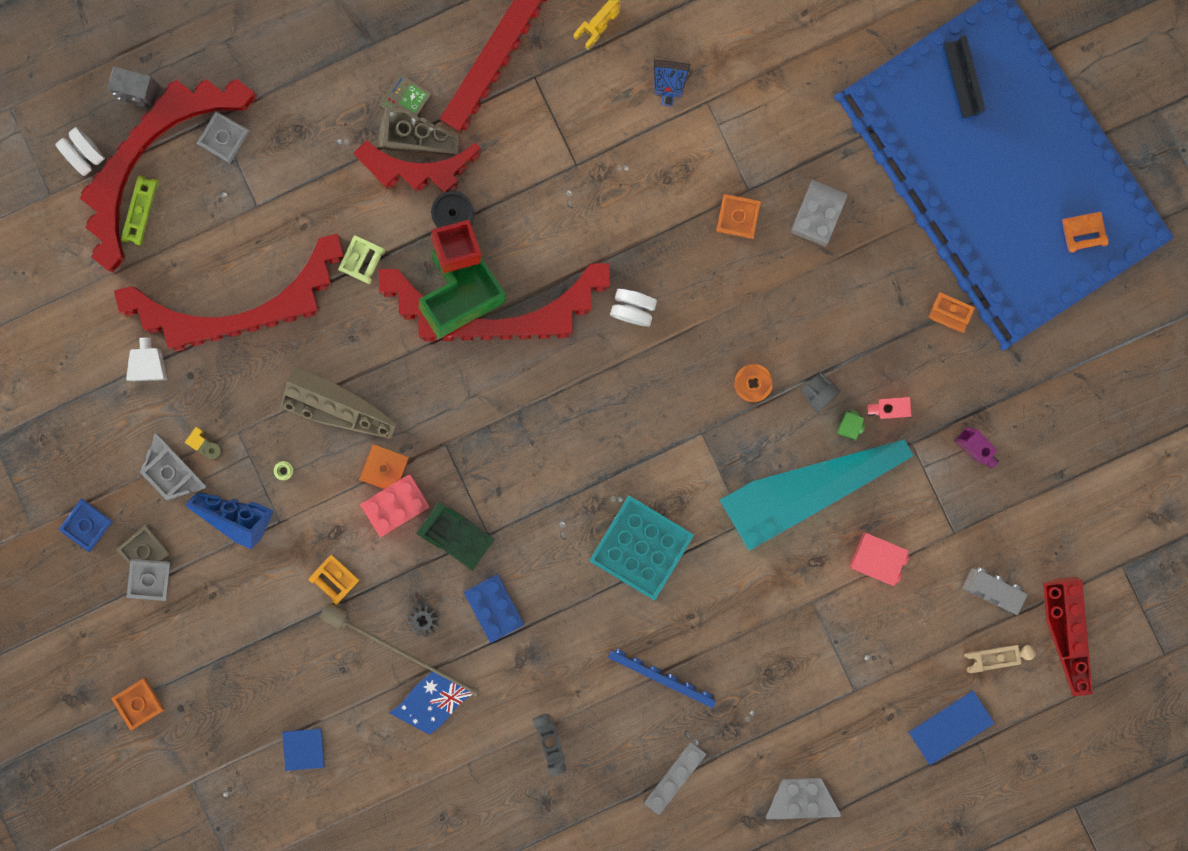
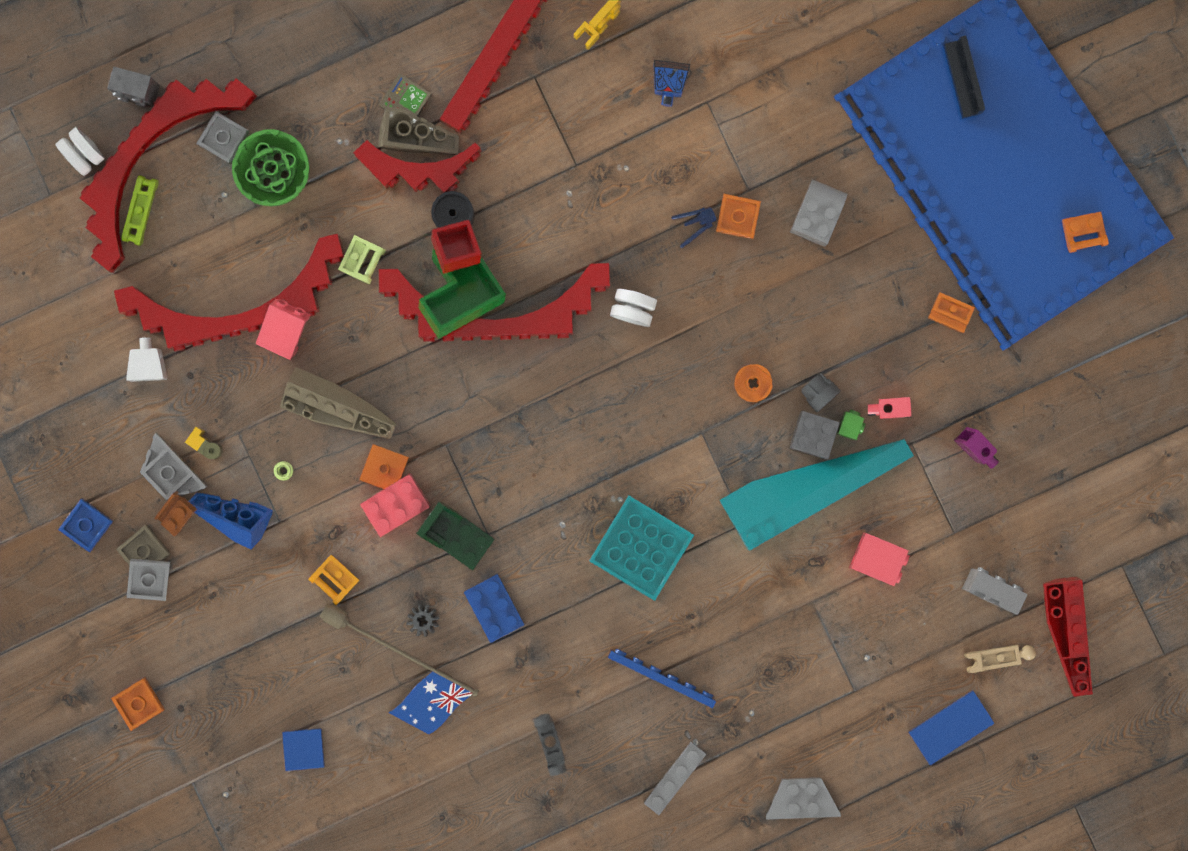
none -> dark orange plate [154,491,197,537]
none -> bright green brick [232,129,310,207]
none -> coral panel [256,299,310,360]
none -> dark blue plant [671,207,716,248]
none -> flat silver brick [789,411,840,460]

